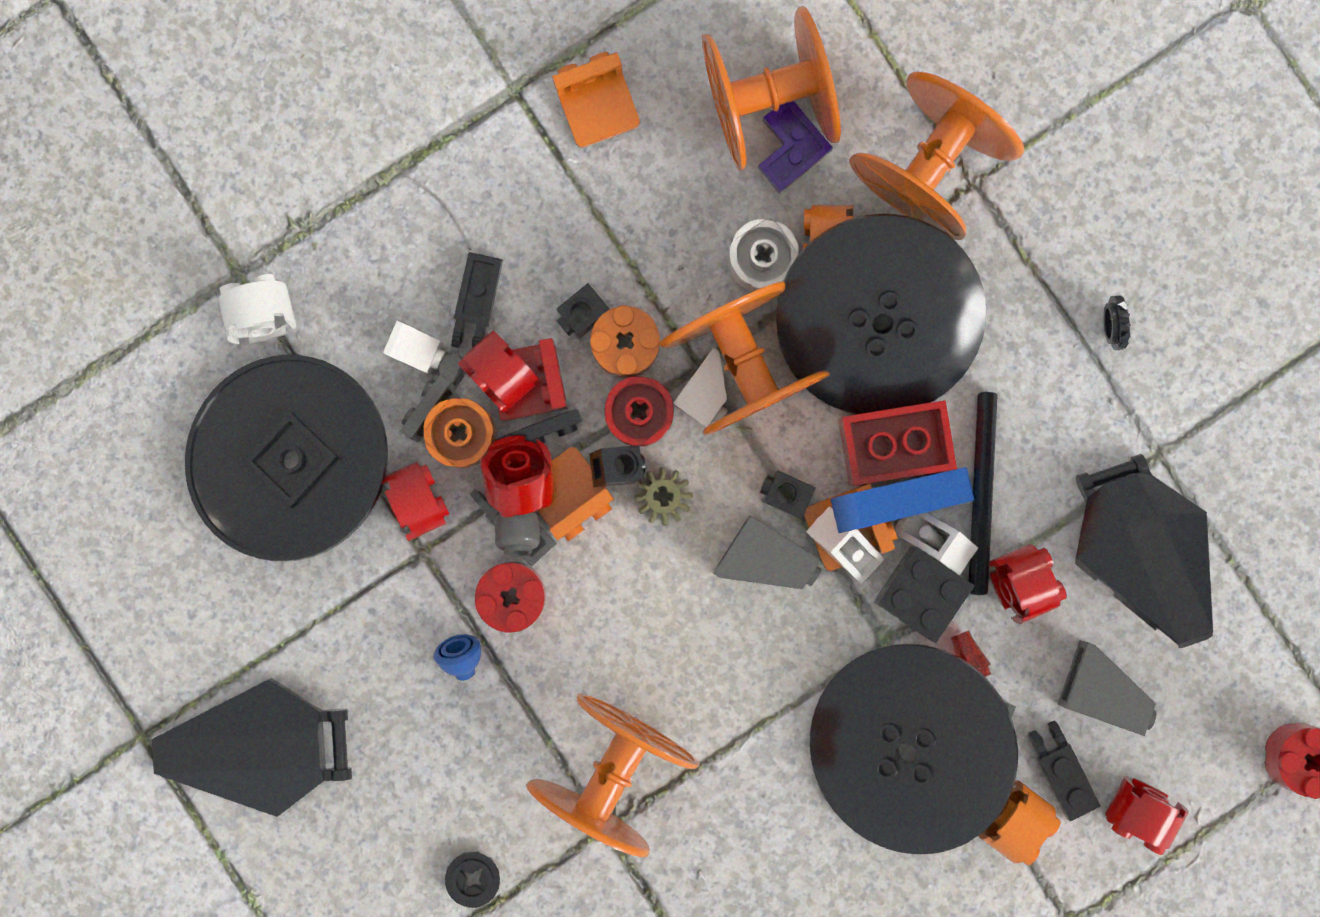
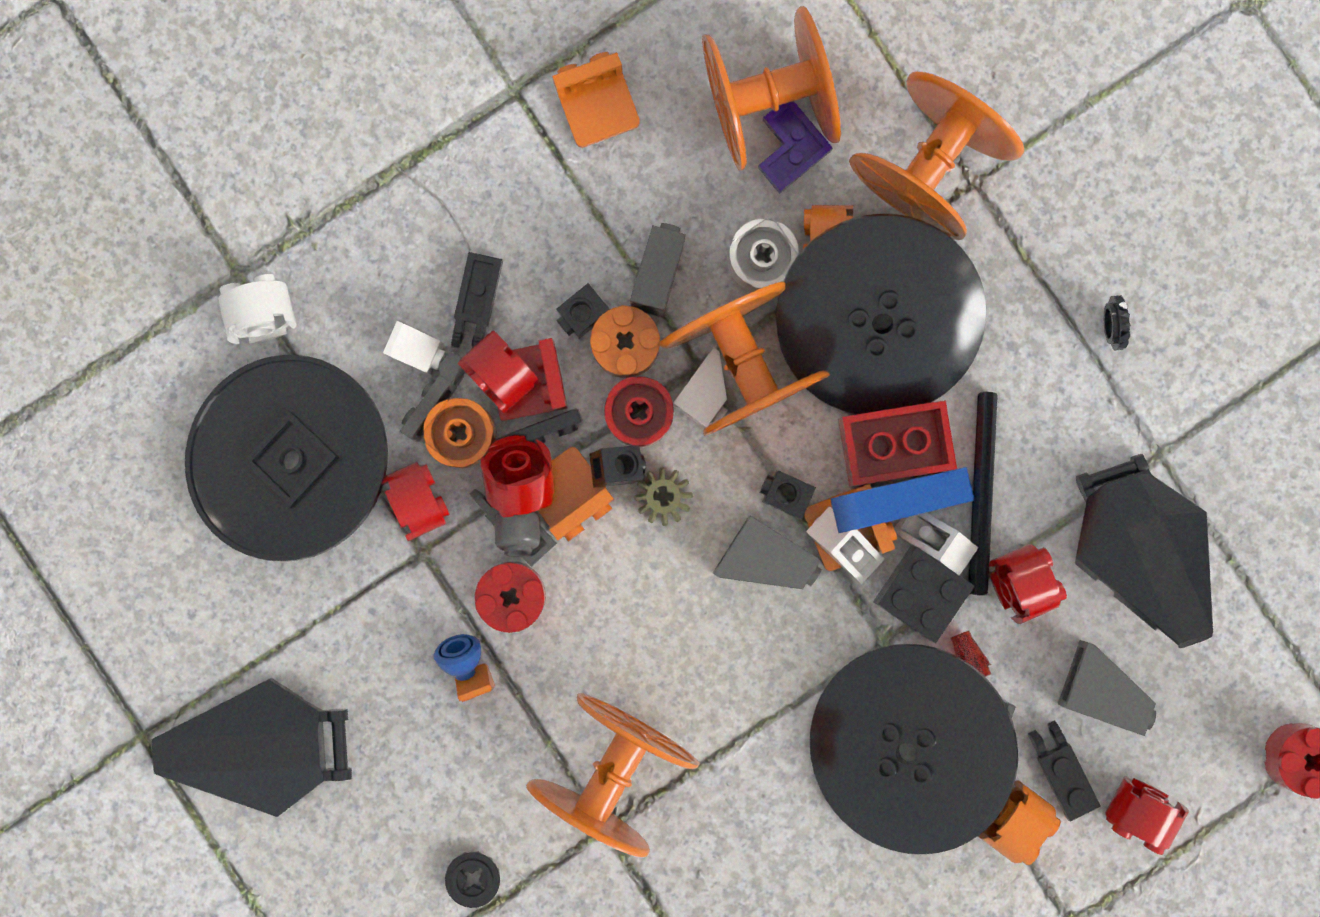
none -> orange slope [455,663,495,702]
none -> dark grey slope [630,223,686,318]

